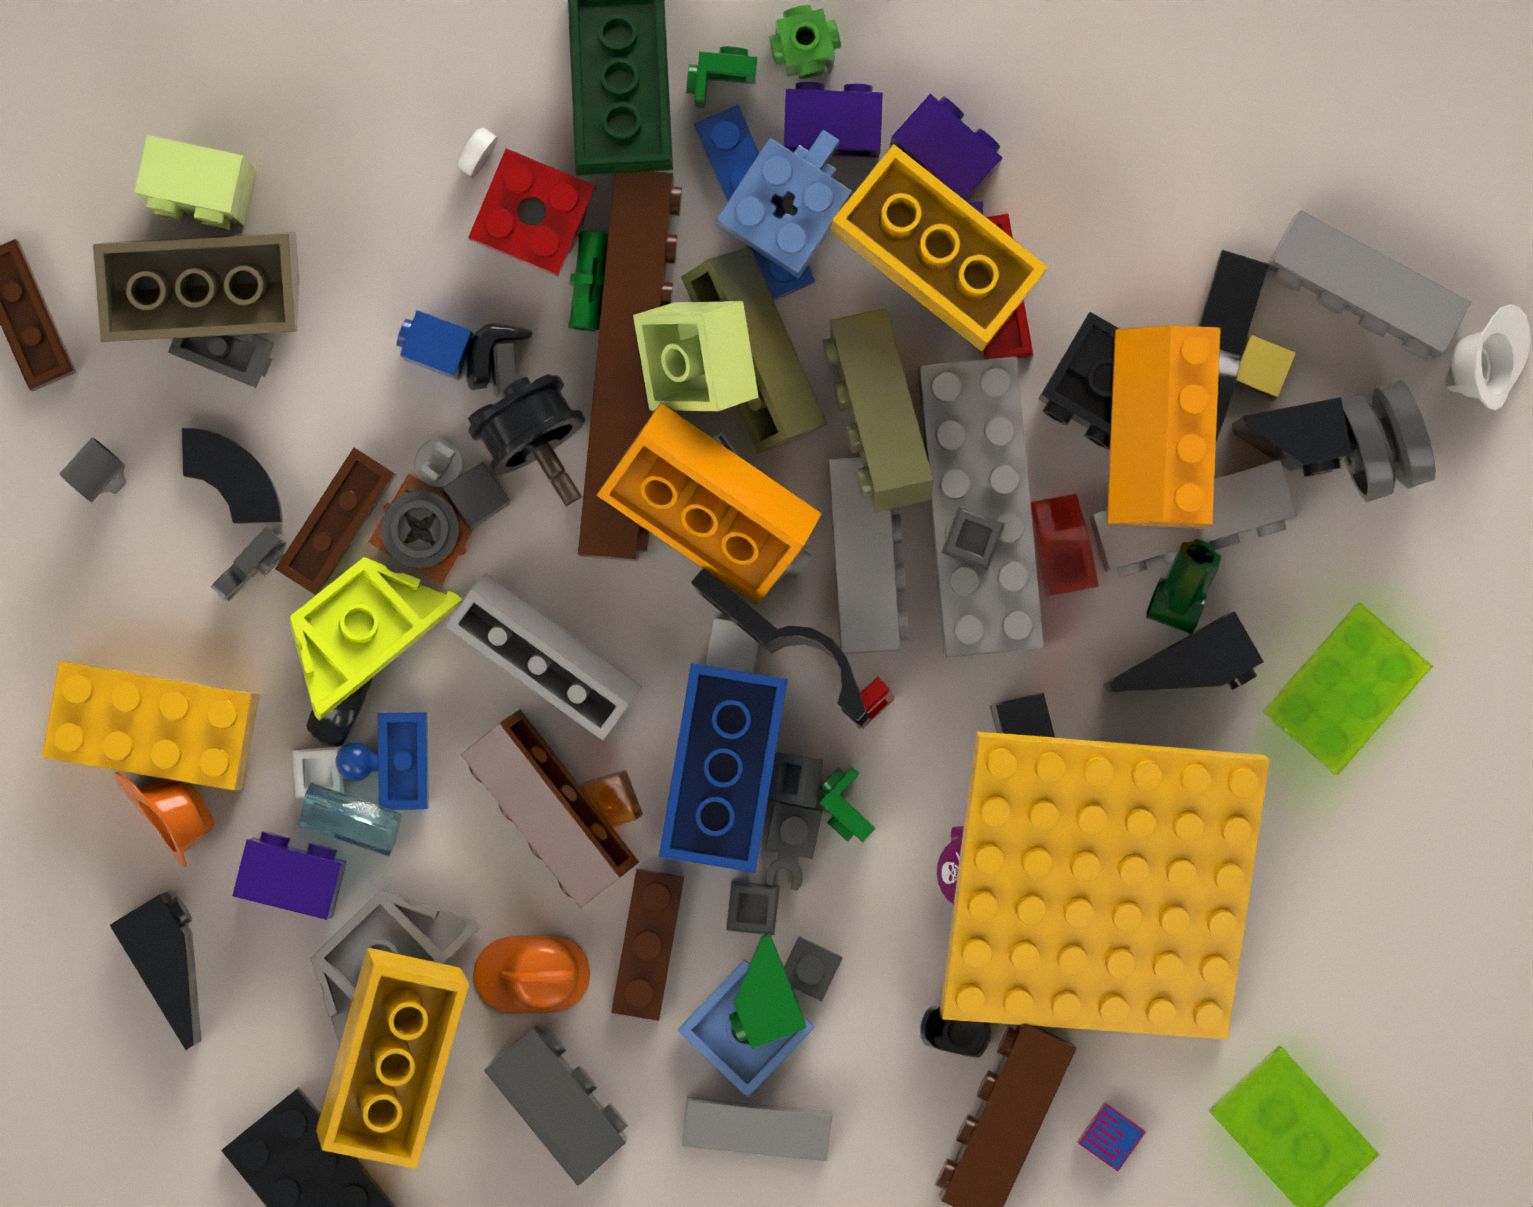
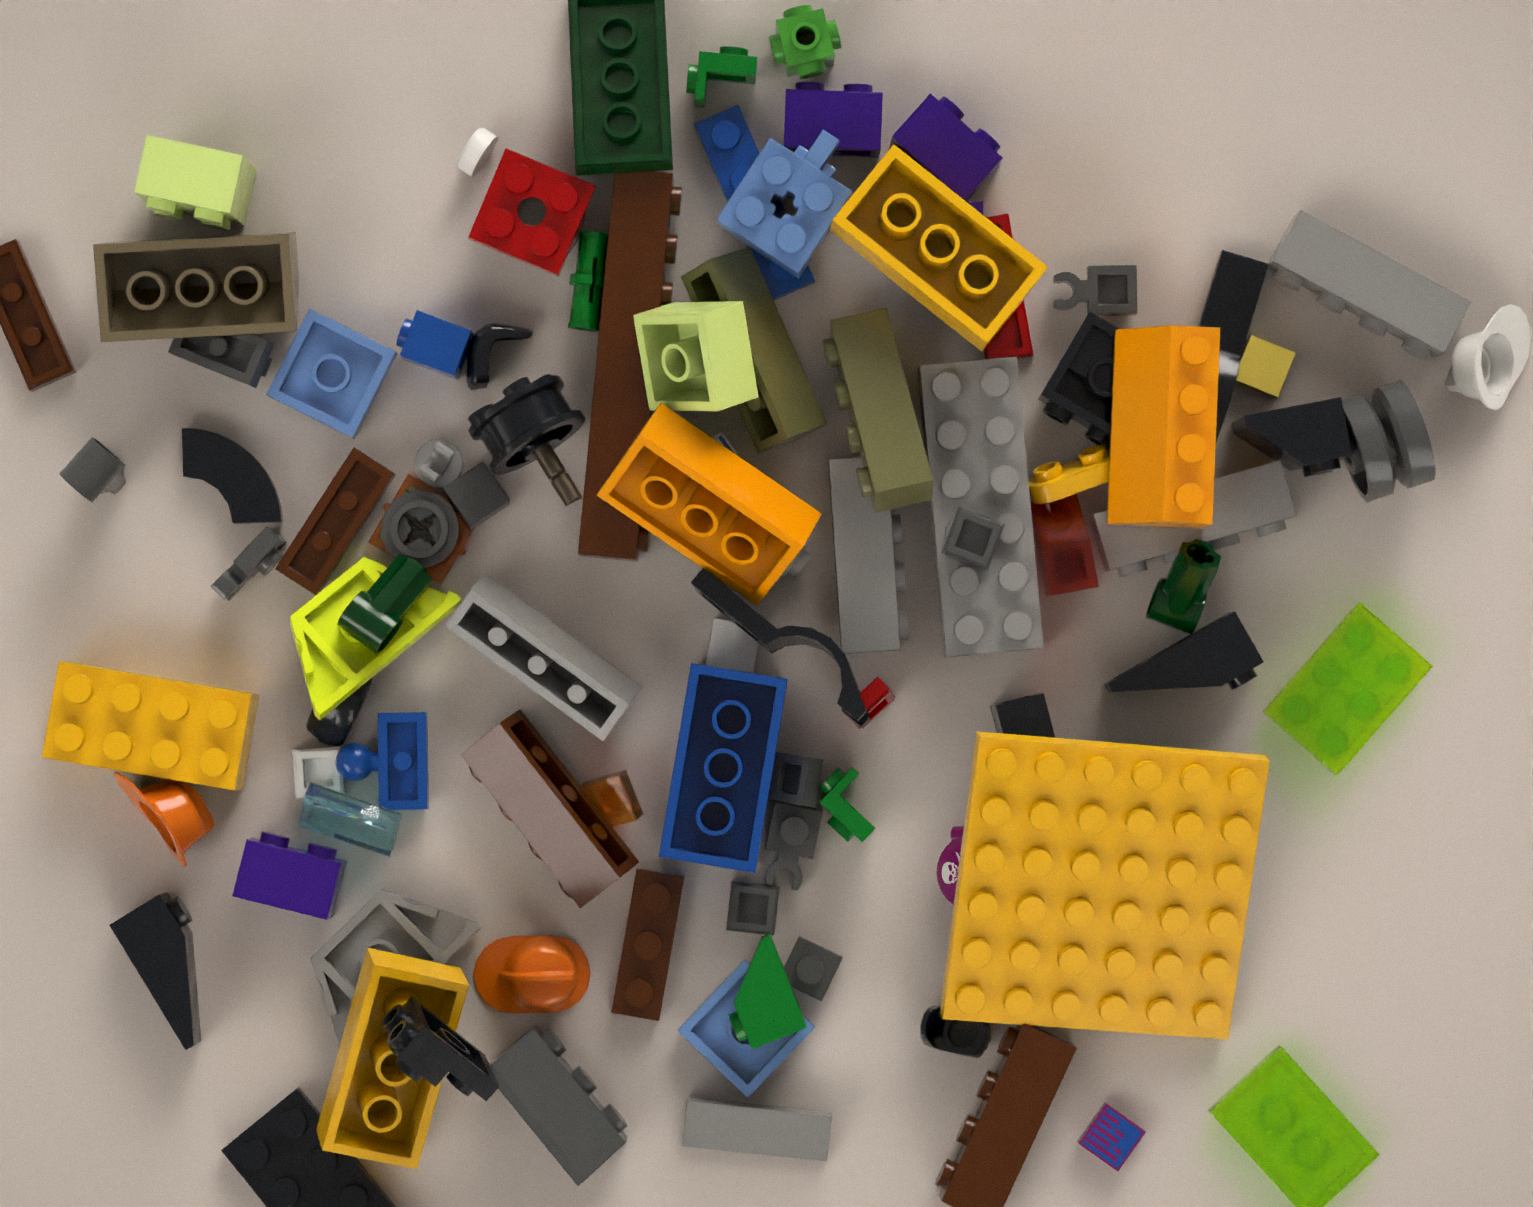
dark grey tile [490,343,516,397] -> none
none -> medium blue plate [266,308,398,439]
none -> dark green piece [337,554,432,655]
none -> black plate [380,996,500,1102]
none -> yellow plate [1028,445,1110,504]
none -> dark grey plate [1053,265,1137,316]

